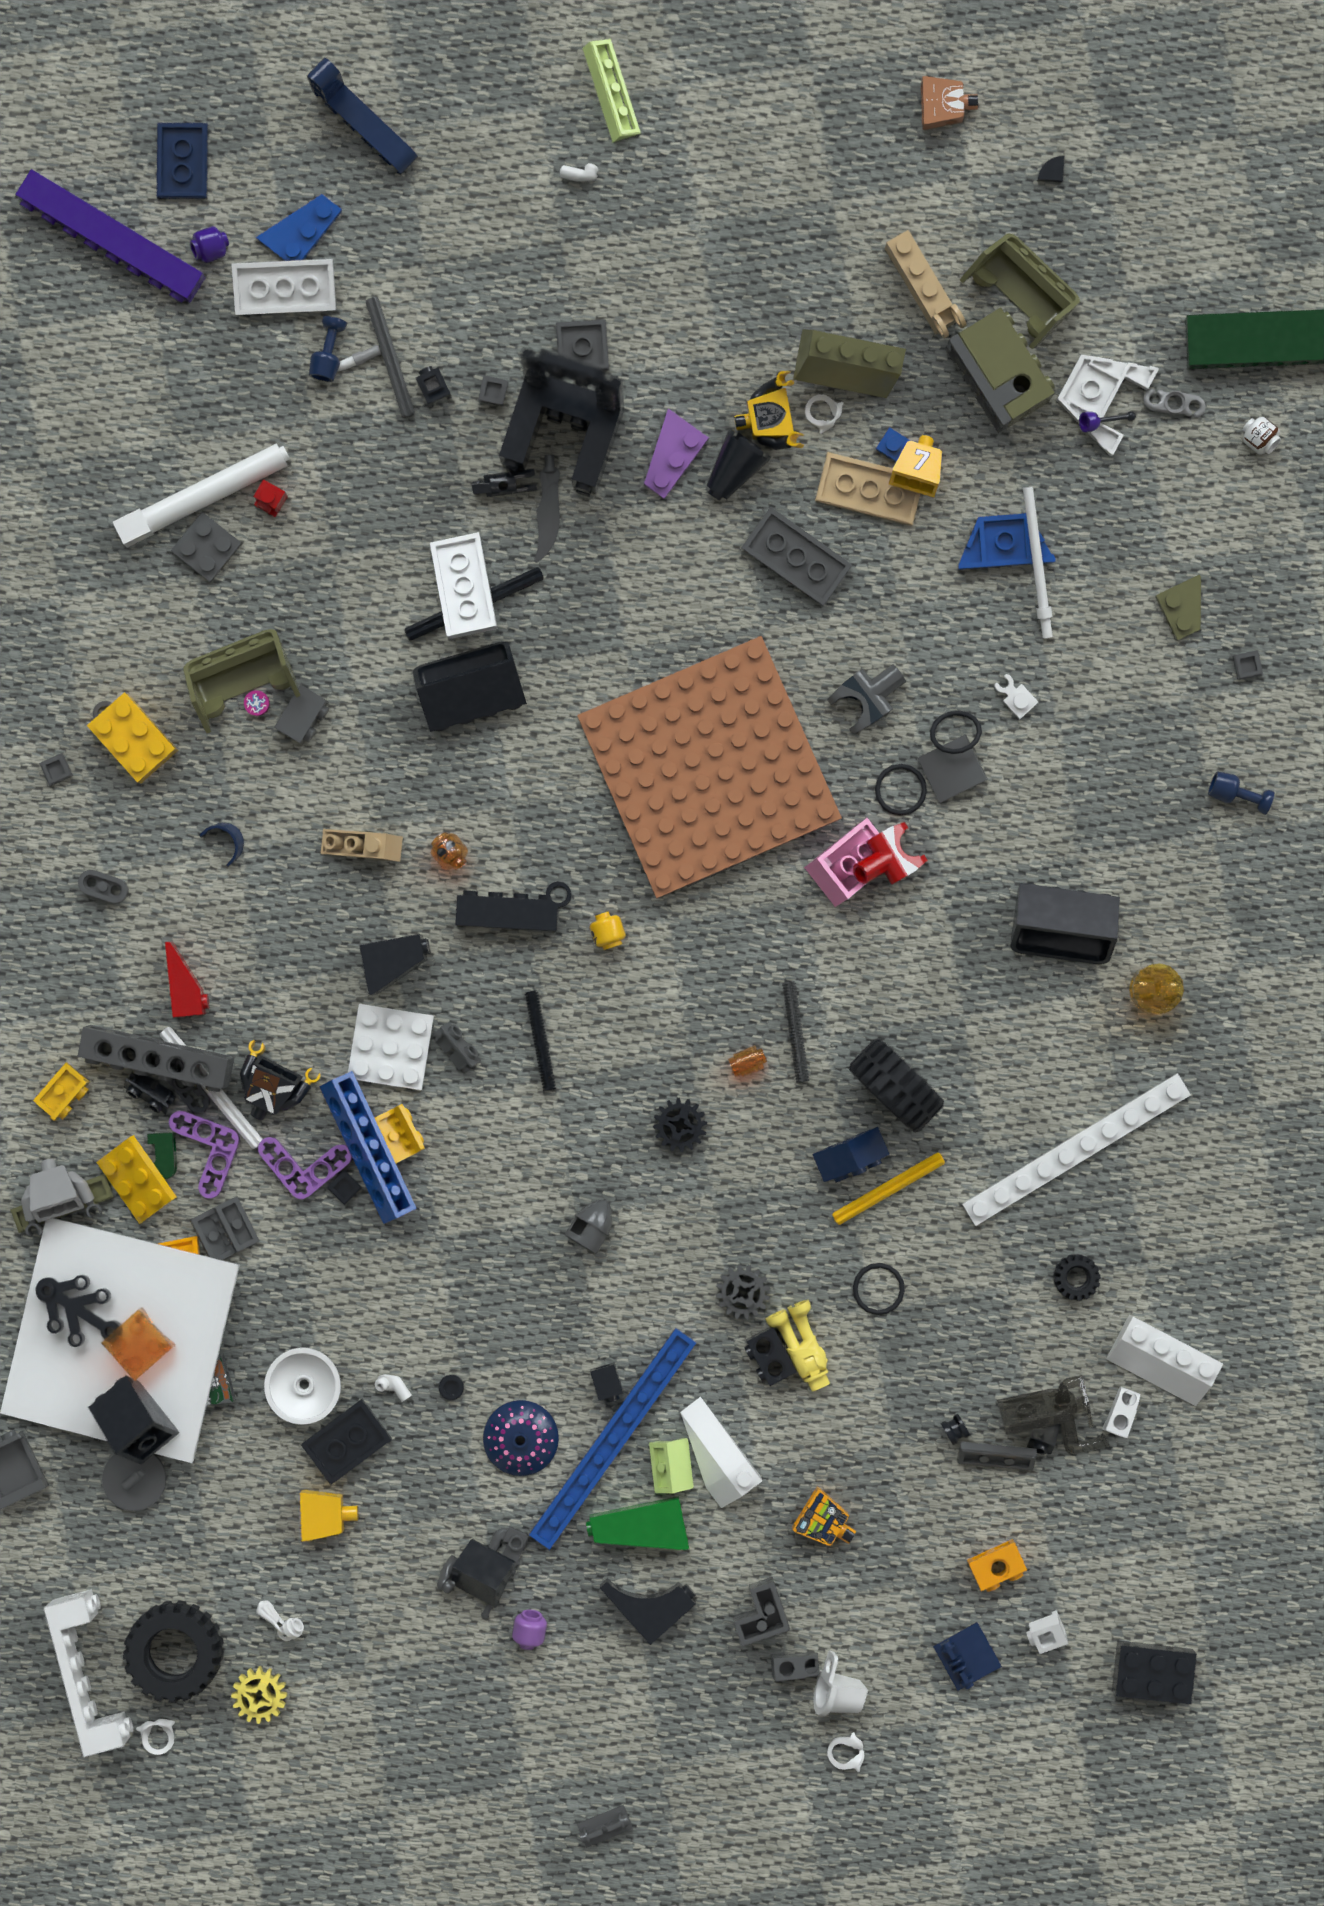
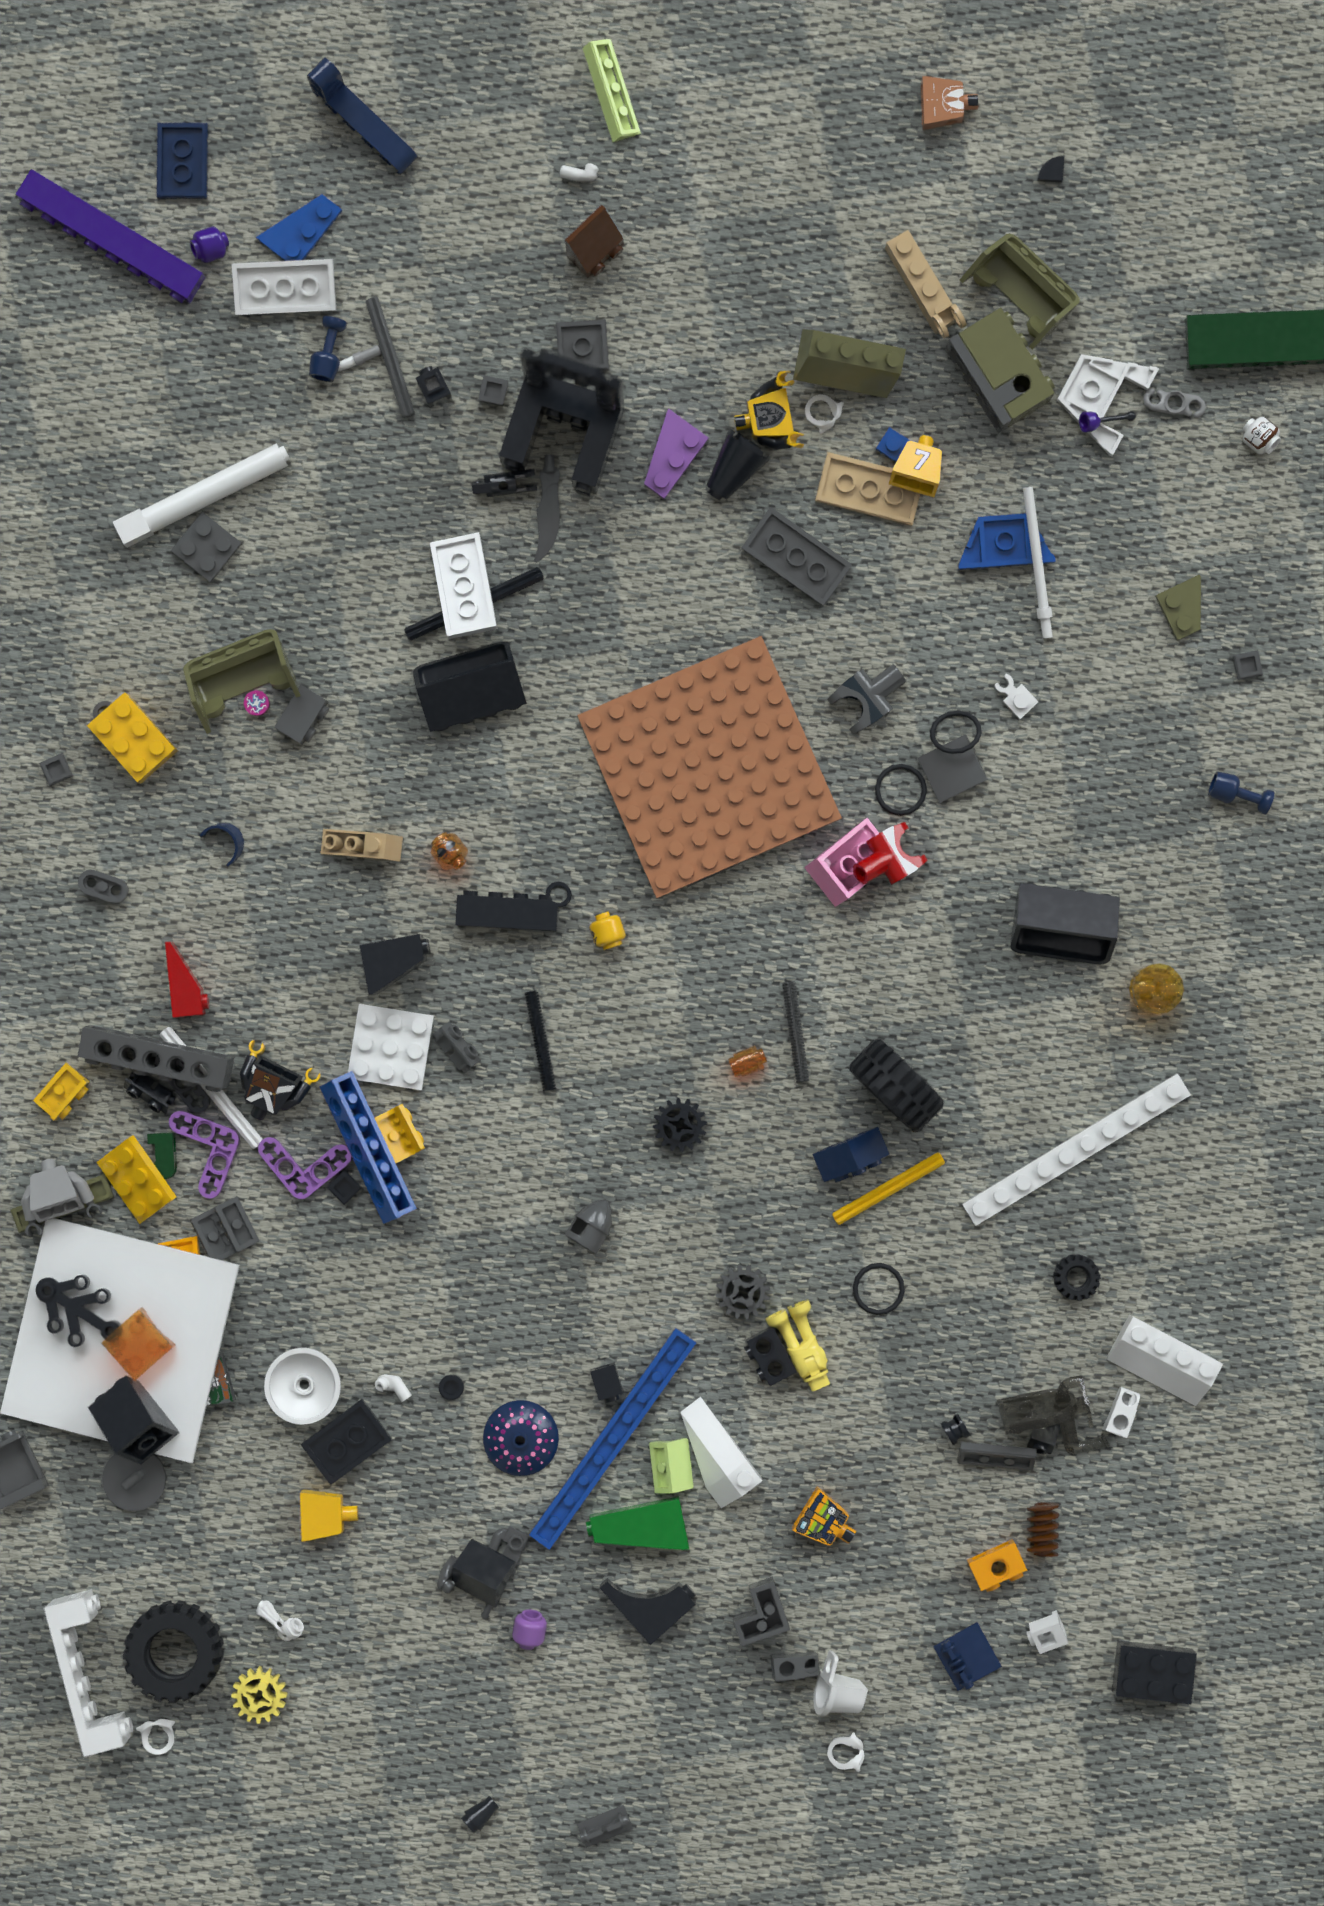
red brick [253,479,288,518] -> none
none -> black cone [461,1796,499,1833]
none -> reddish brown slope [565,205,624,278]
none -> reddish brown piece [1026,1502,1059,1557]

